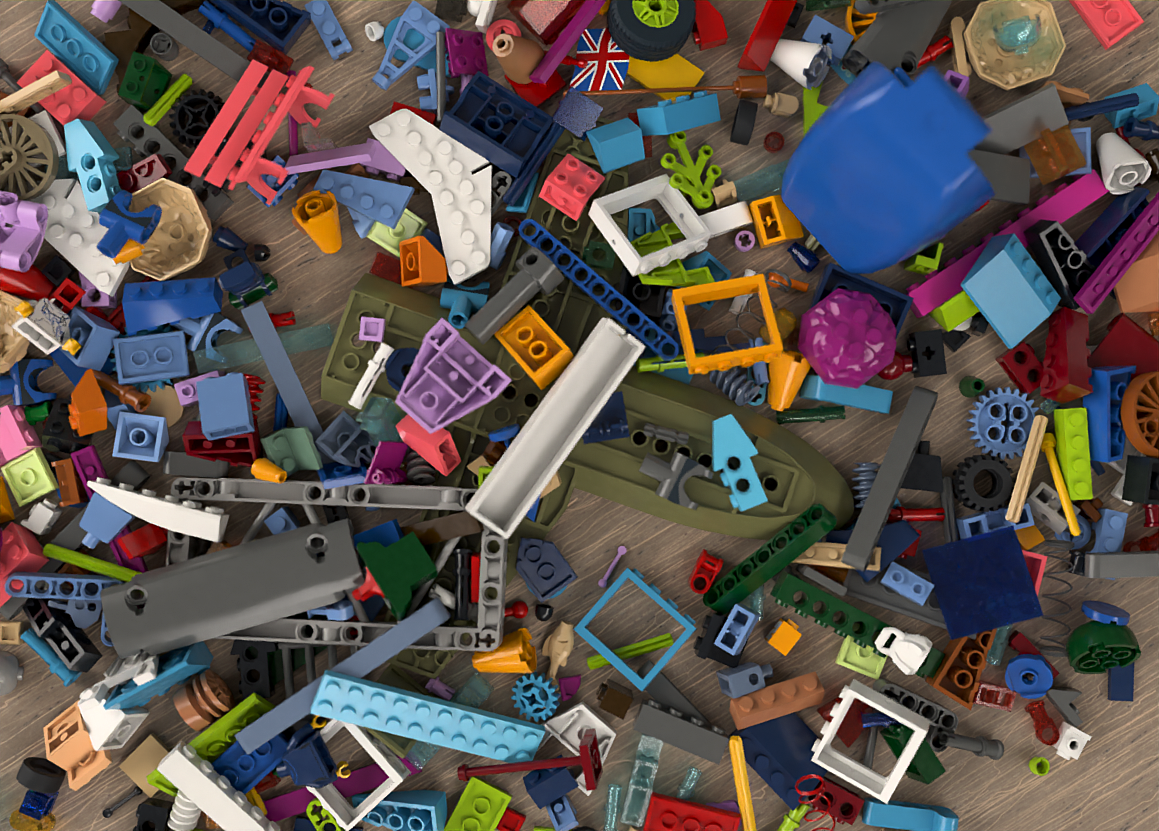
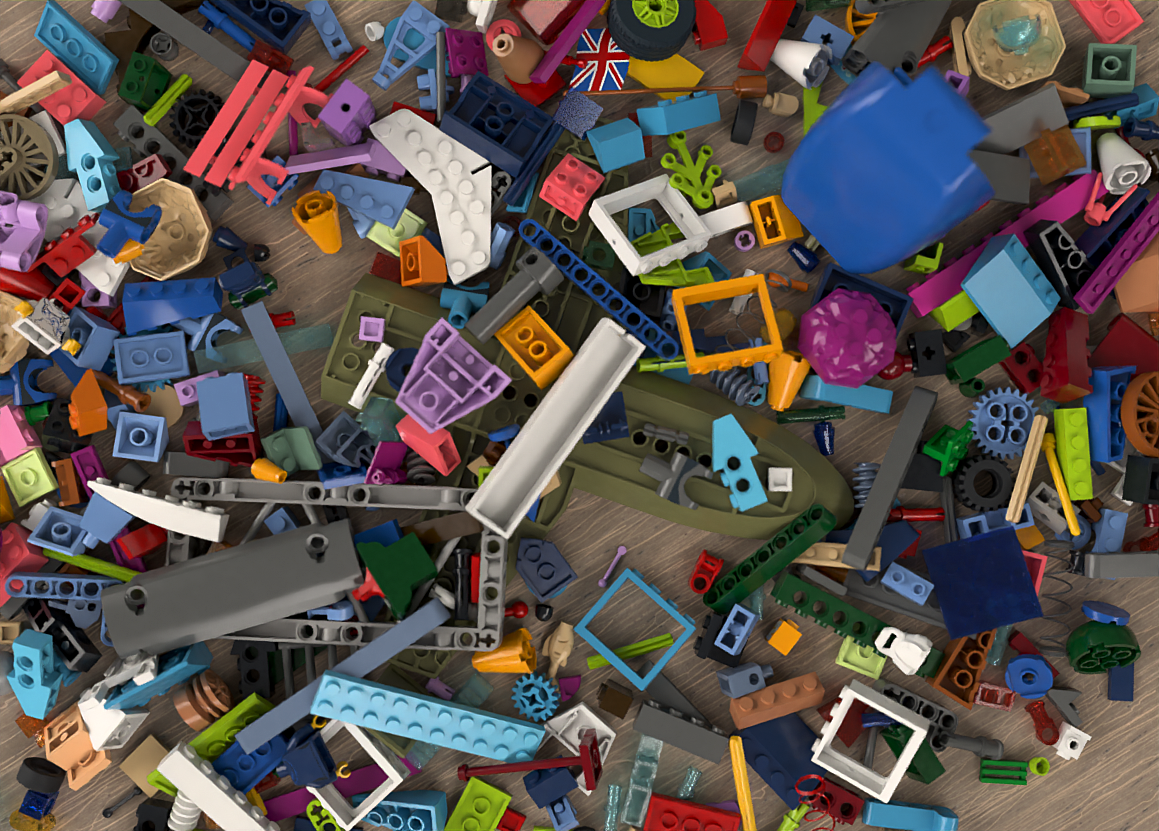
none -> medium azure brick [7,629,62,720]
none -> clear orange plate [15,713,50,748]
none -> red bracket [26,212,100,278]
none -> light blue slope [27,506,88,556]
none -> red bar [313,44,369,93]
none -> medium lavender brick [318,79,377,146]
none -> white tile [768,468,792,491]
none -> clear blue cone [812,422,835,456]
none -> green bracket [923,420,974,477]
none -> dark green window [945,335,1012,385]
none -> green tile [979,758,1028,785]
none -> lime tile [1073,116,1121,130]
none -> sand green brick [1082,43,1137,98]
none -> coral plant [1083,172,1138,226]

